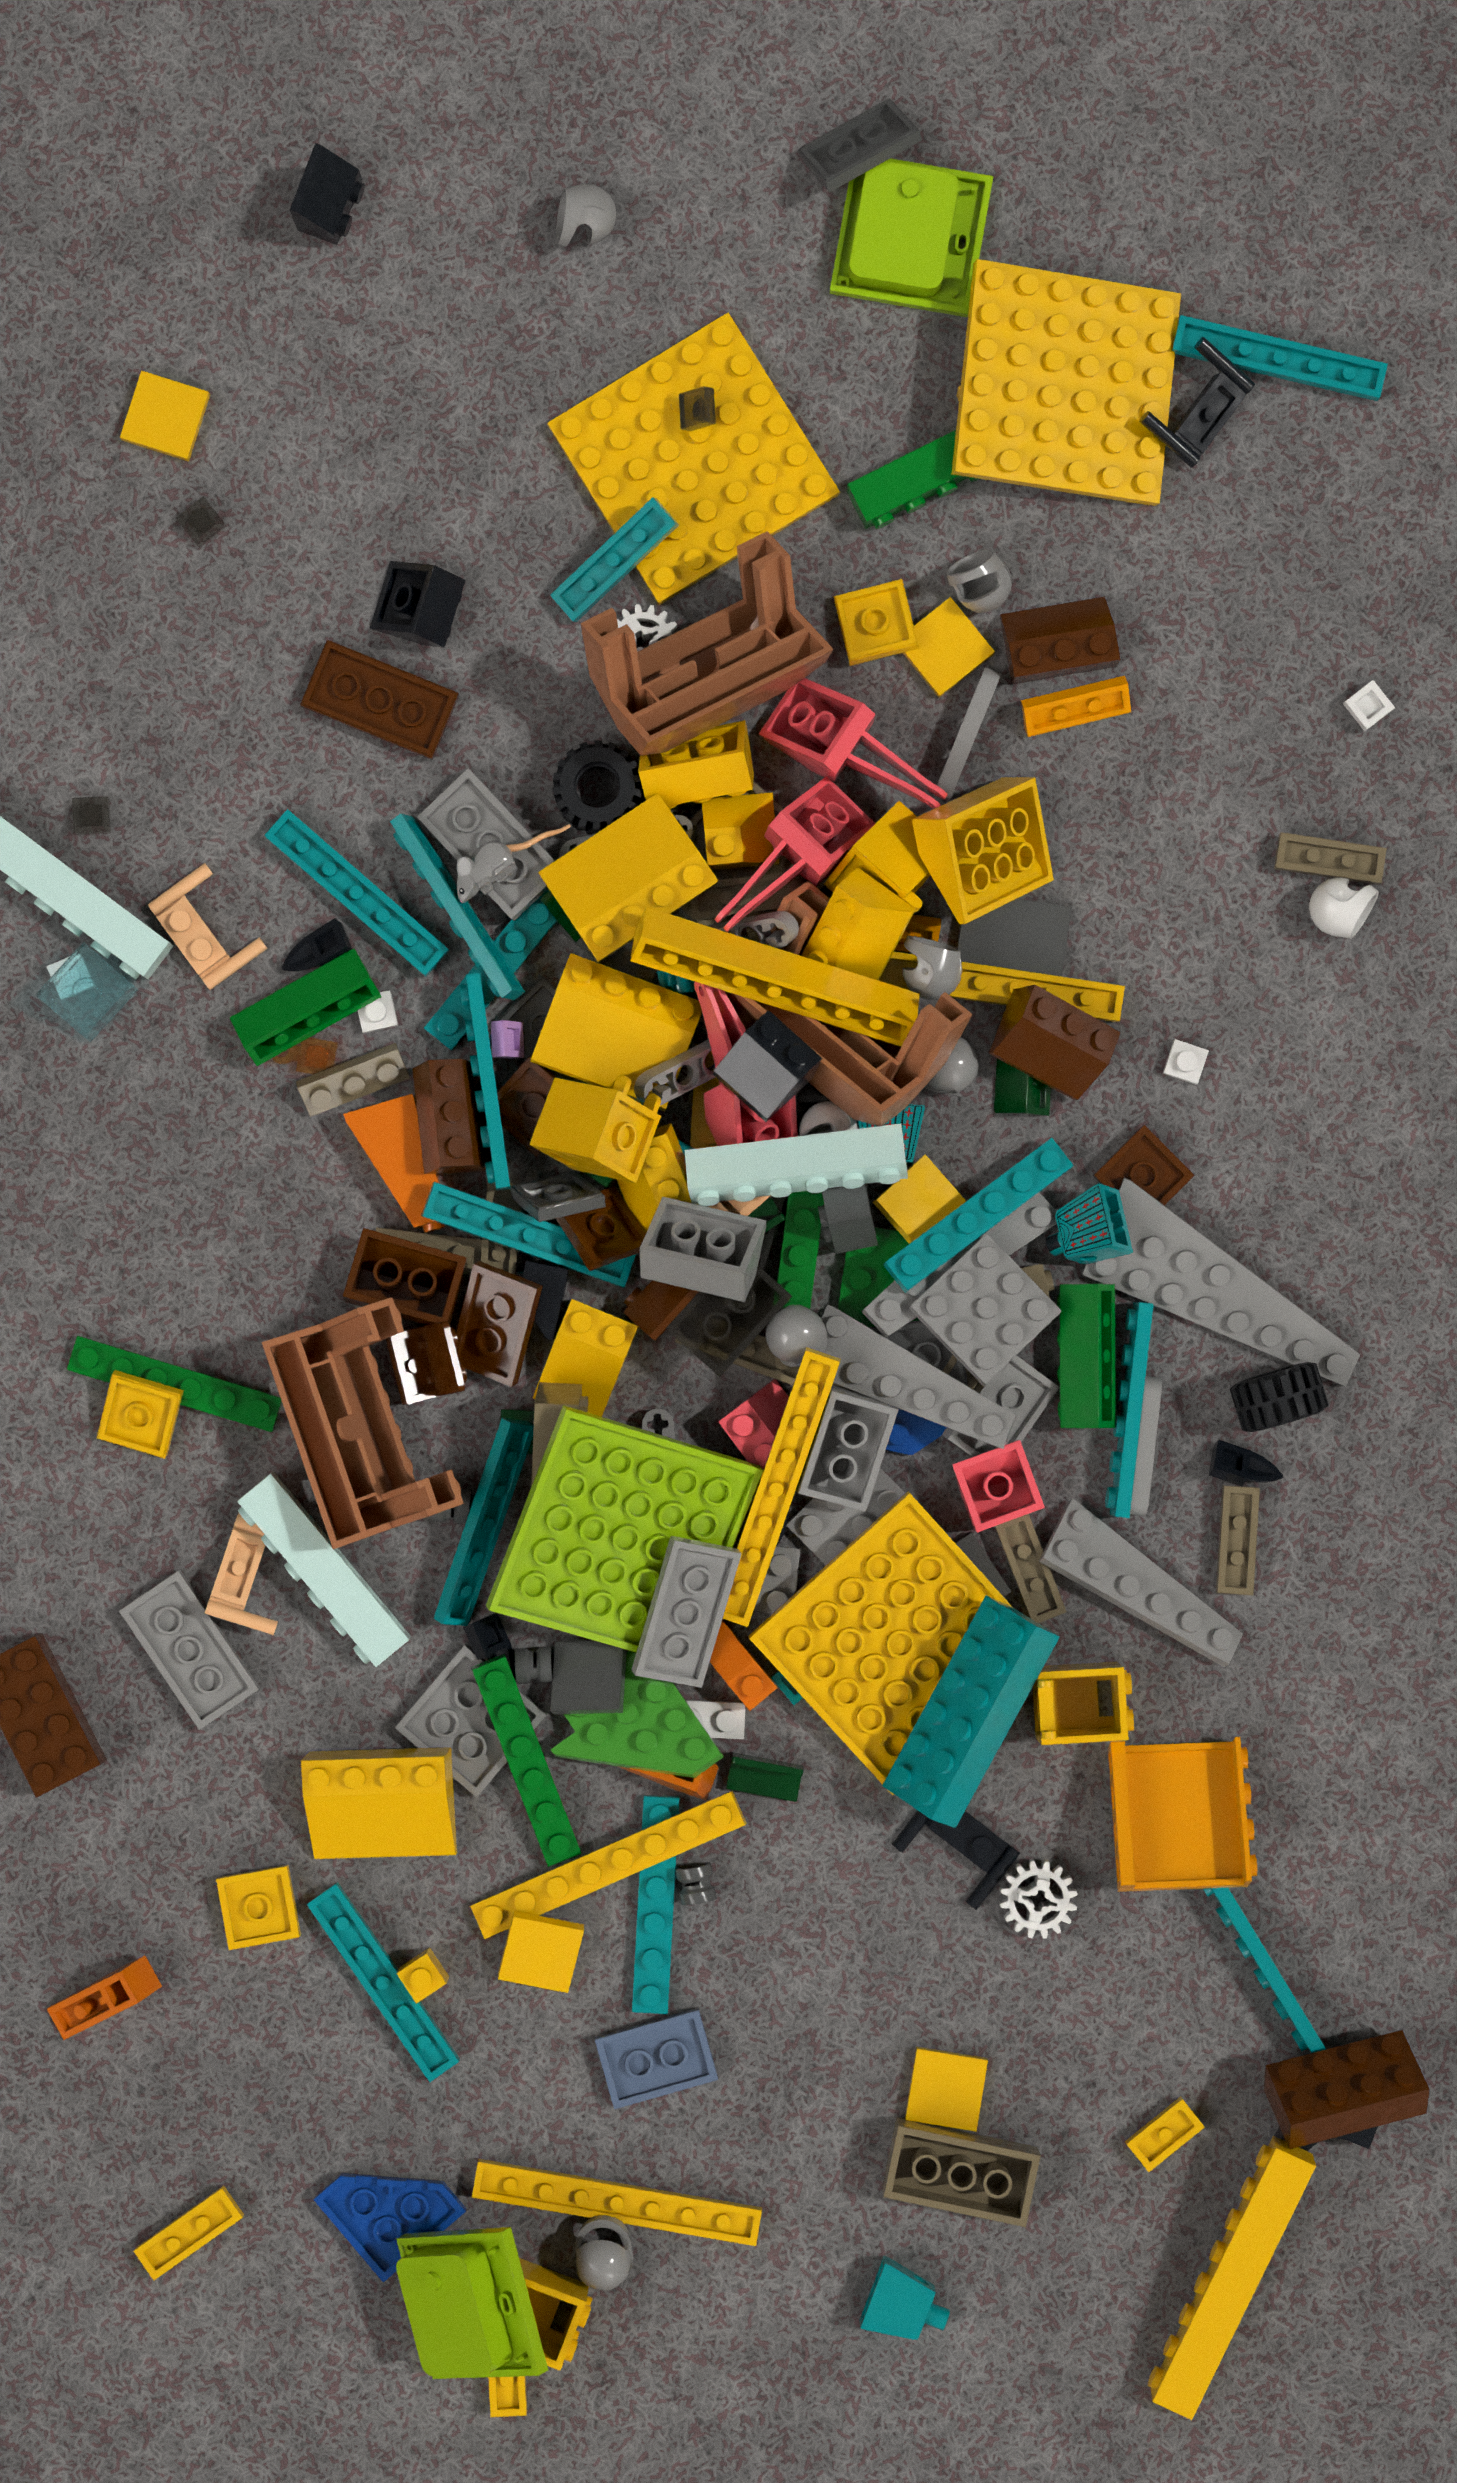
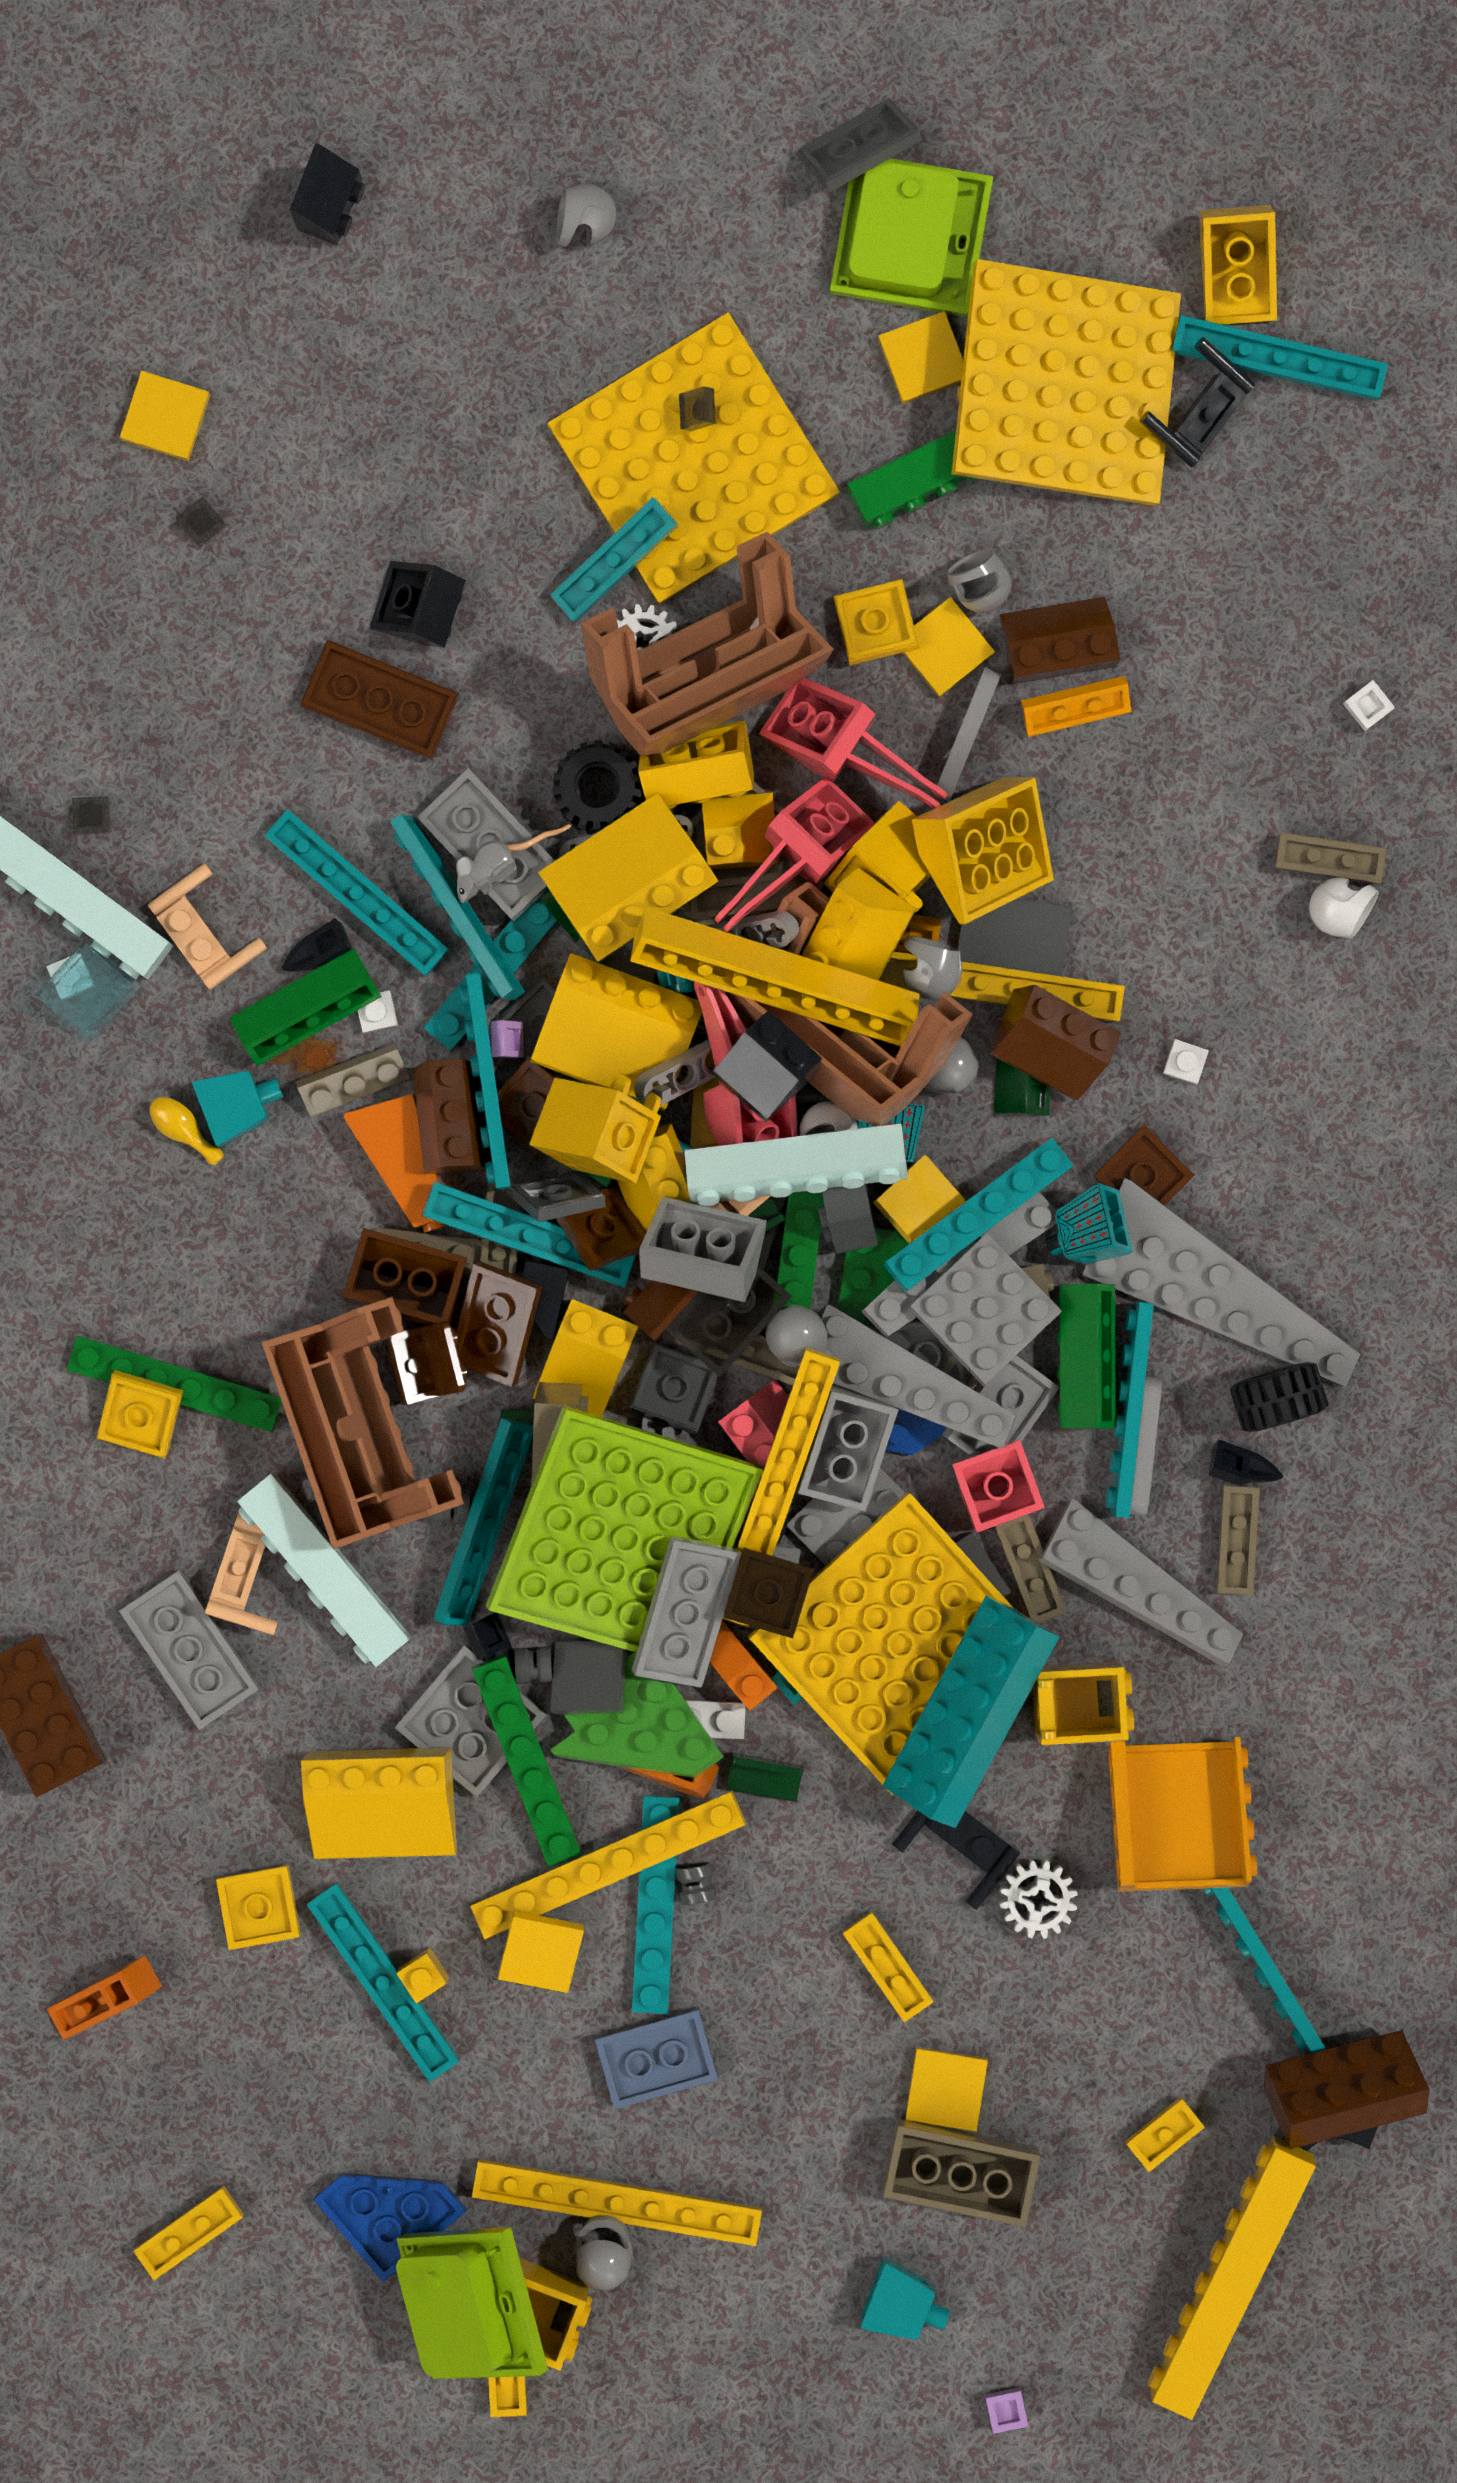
none -> yellow piece [149,1097,224,1165]
none -> teal torso [192,1071,284,1148]
none -> dark grey tile [629,1343,721,1435]
none -> dark brown plate [723,1547,814,1639]
none -> yellow plate [842,1911,934,2022]
none -> yellow tile [878,311,963,404]
none -> lavender plate [985,2387,1028,2434]
none -> yellow slope [1199,205,1277,325]

